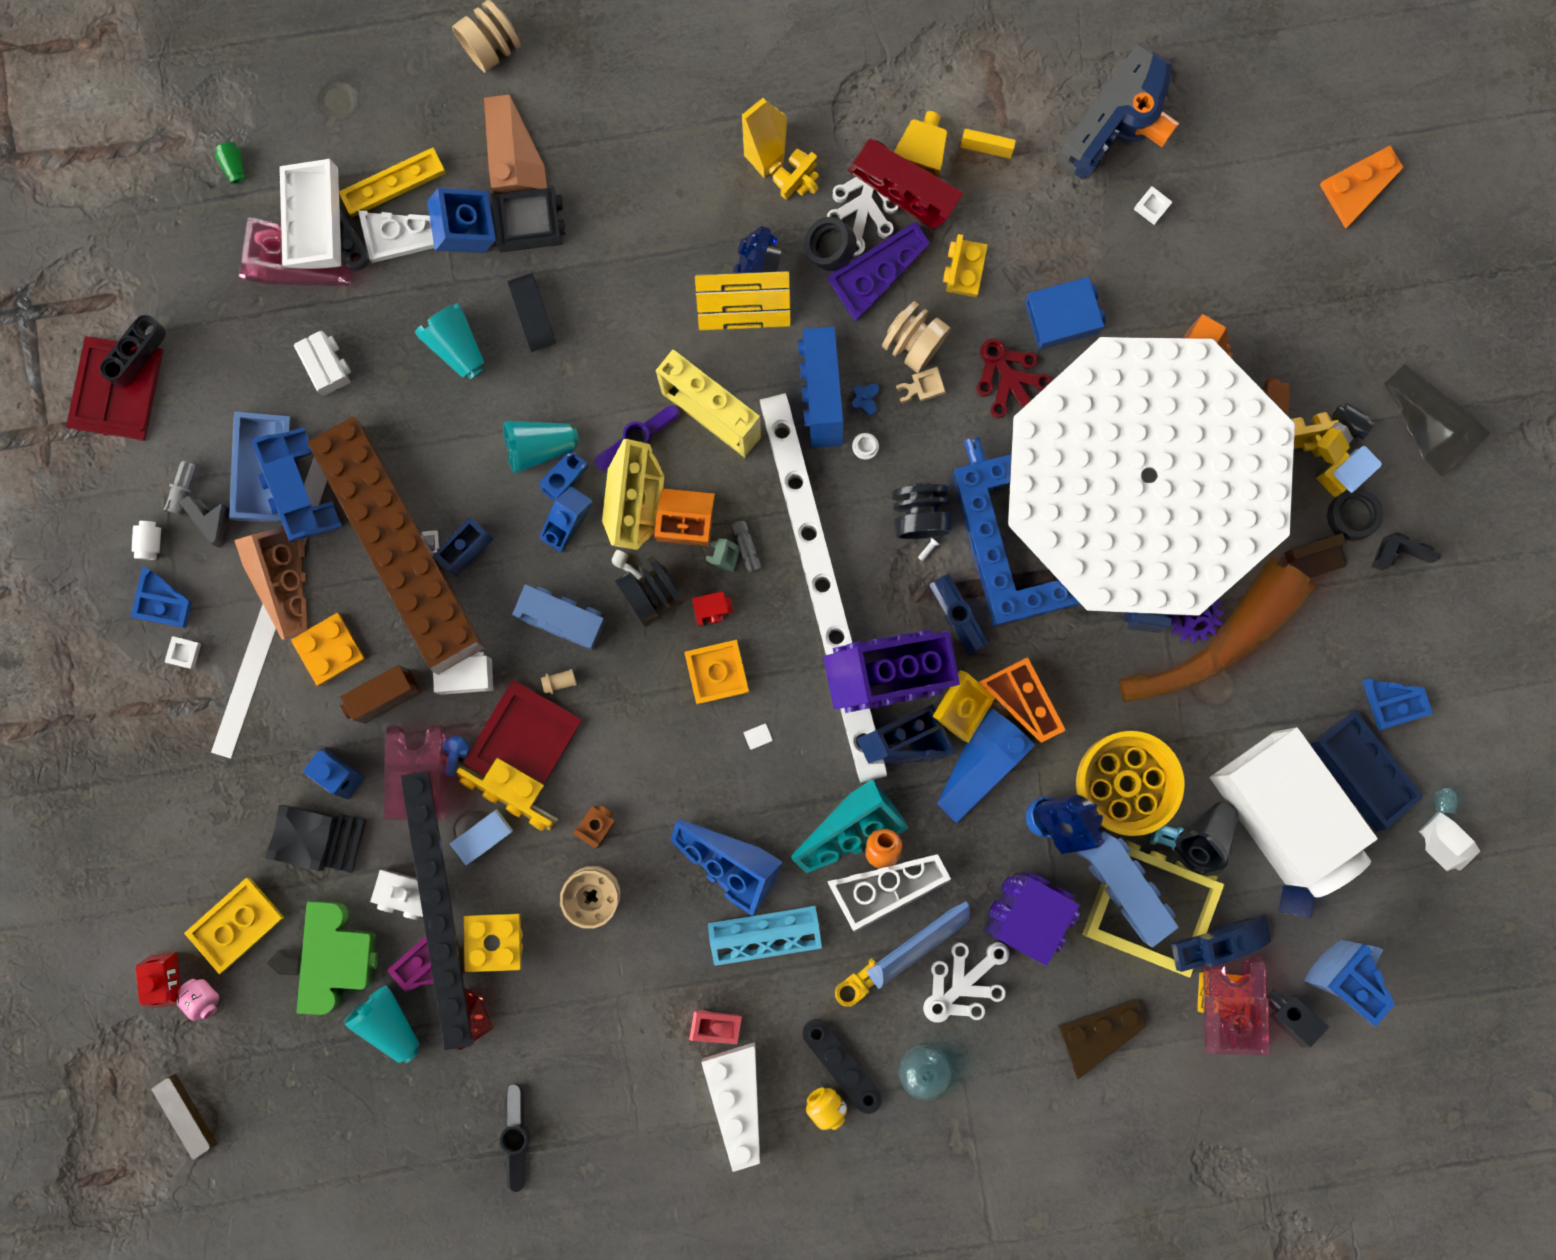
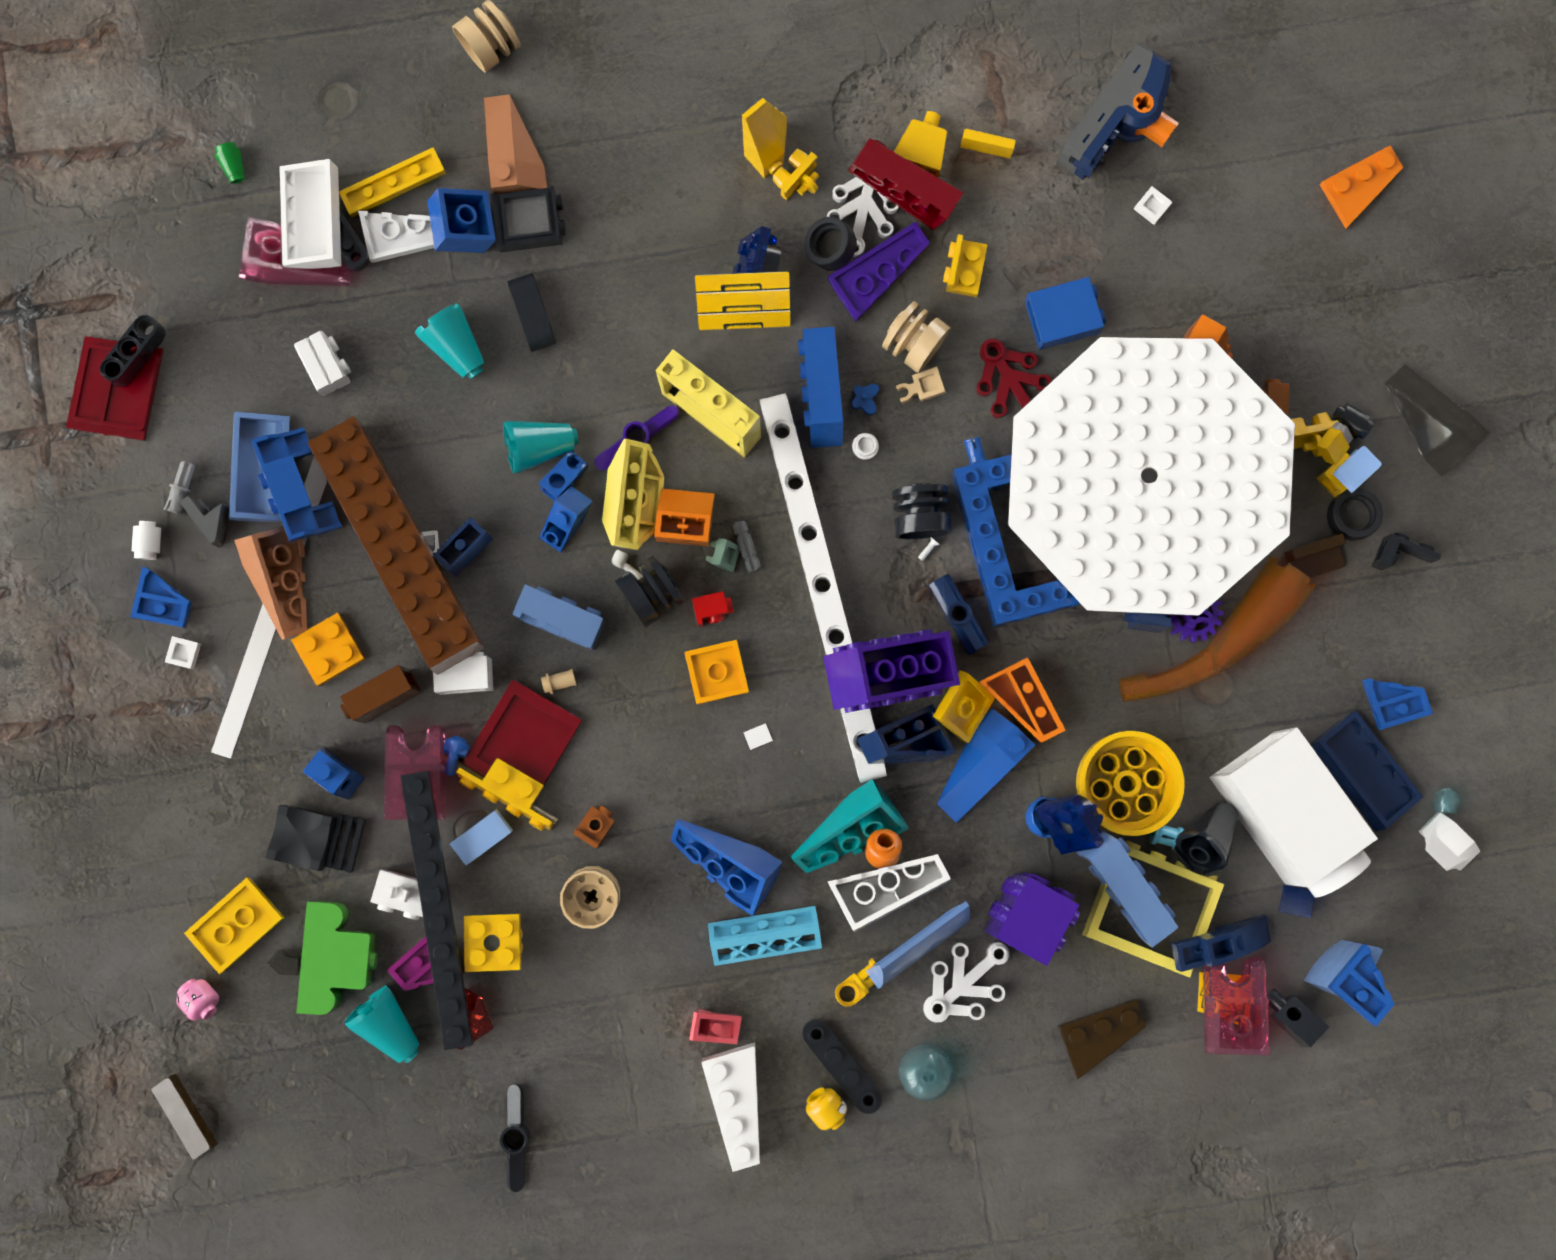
red torso [136,952,181,1008] -> none

